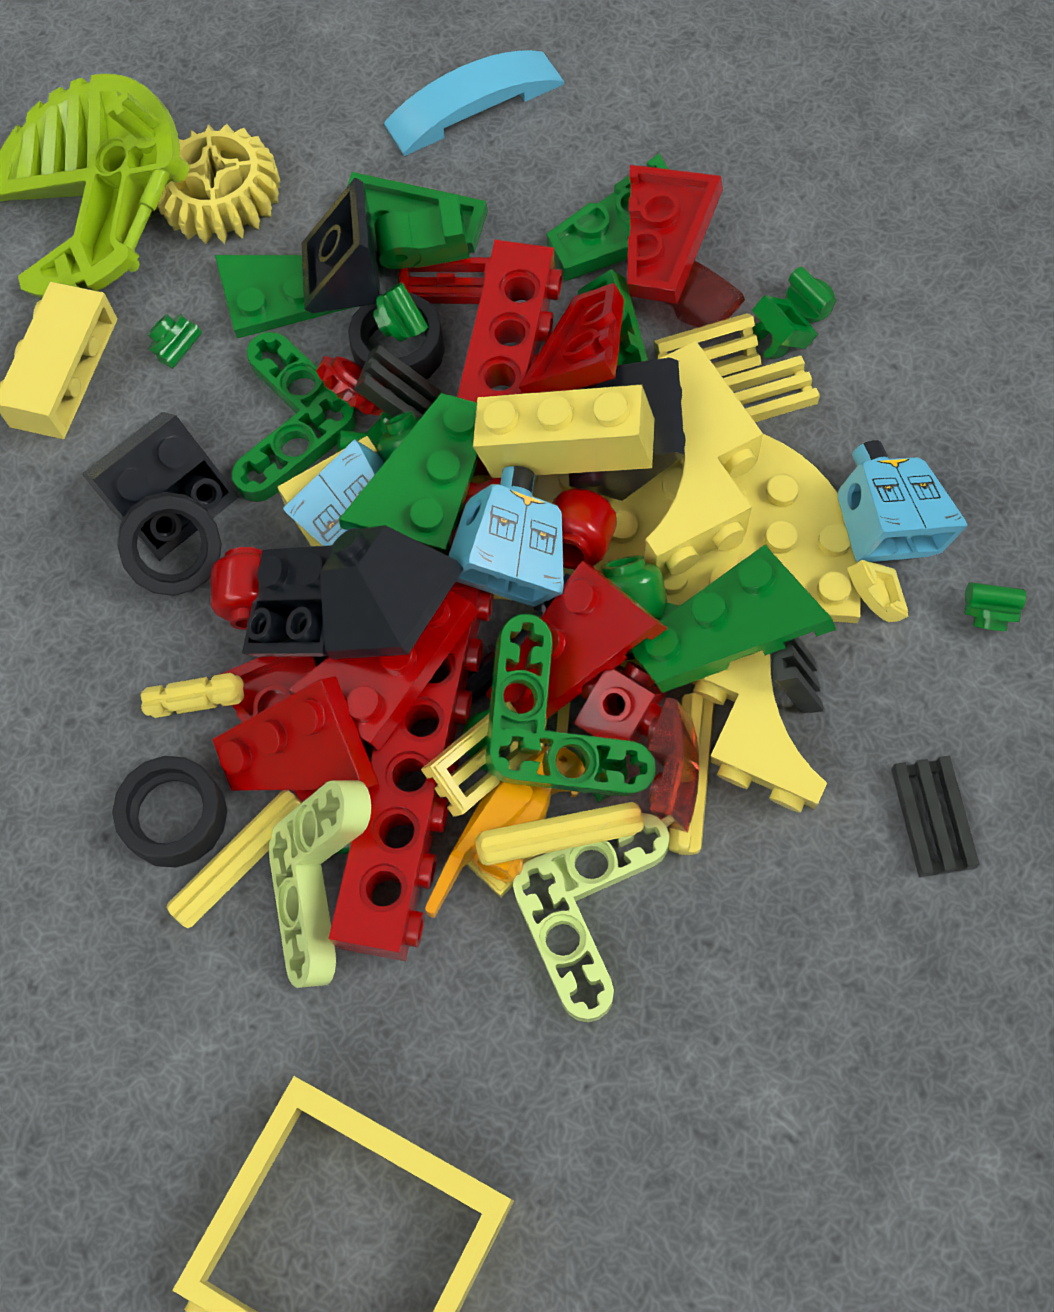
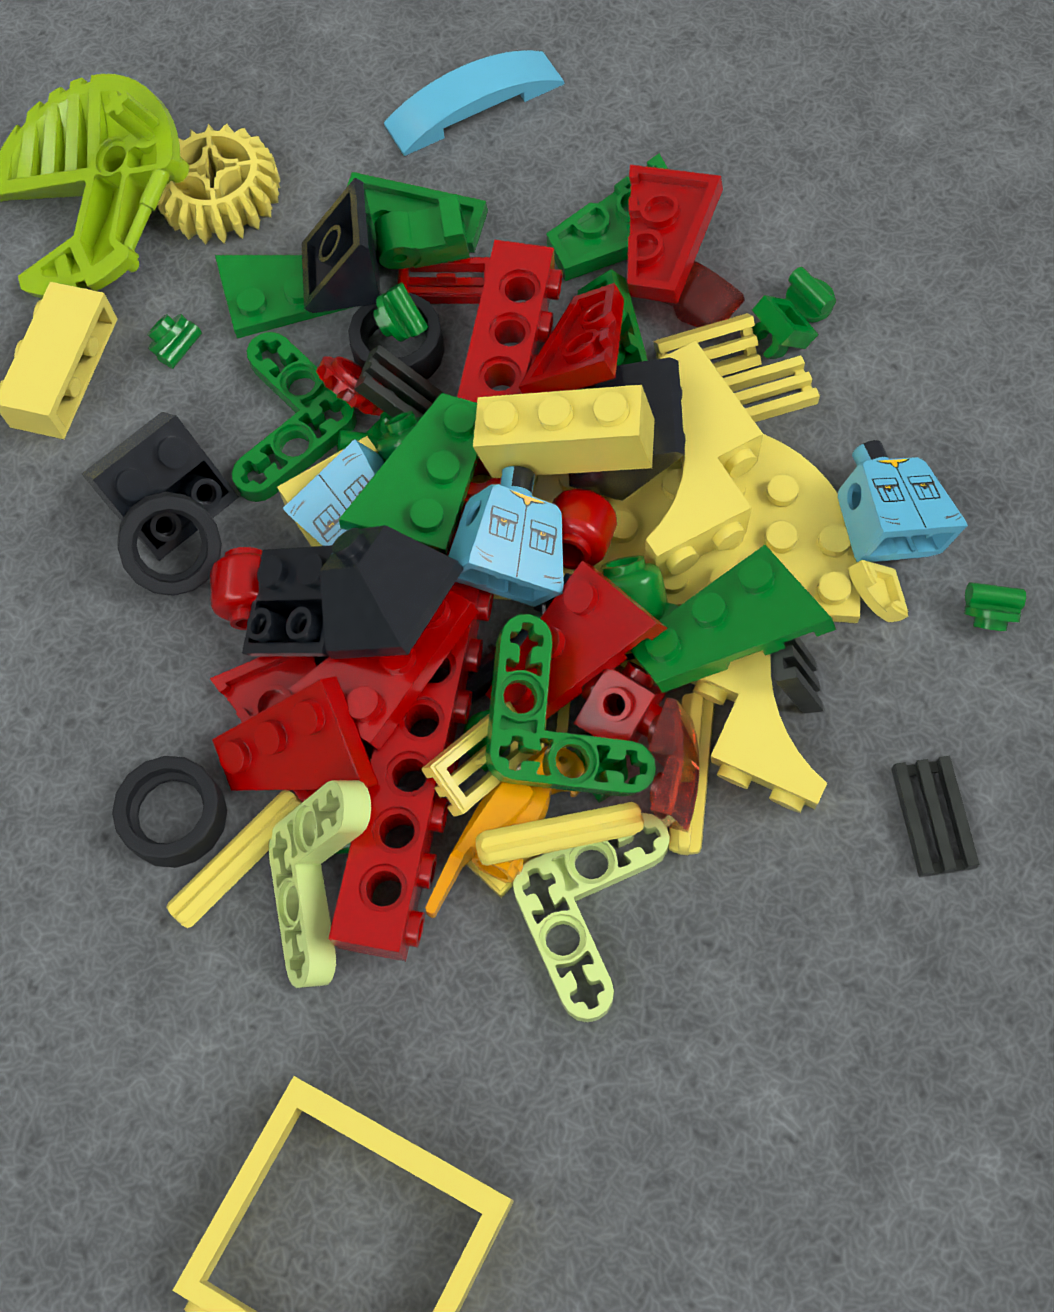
light yellow axle [141,673,244,718] -> none

